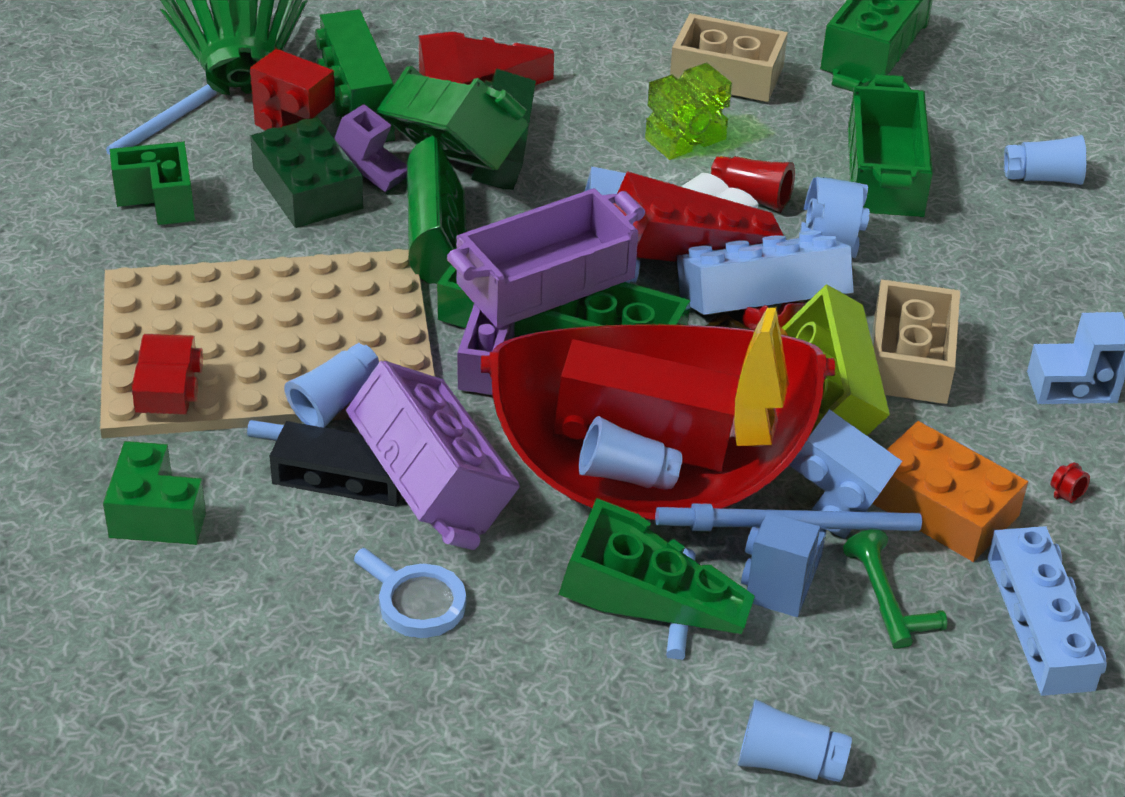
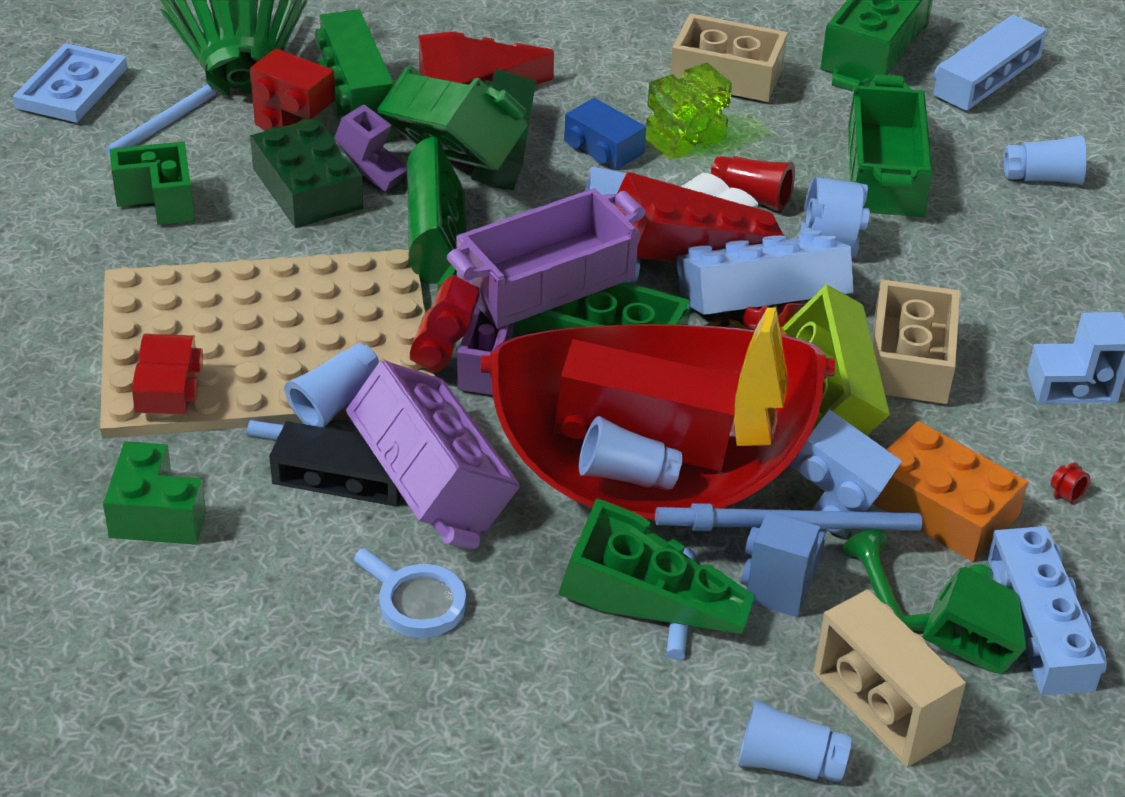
none -> light blue plate [13,43,128,123]
none -> red brick [410,275,480,373]
none -> blue brick [564,98,646,171]
none -> tan brick [813,589,966,767]
none -> green torso [923,564,1026,674]
none -> light blue brick [933,15,1047,111]

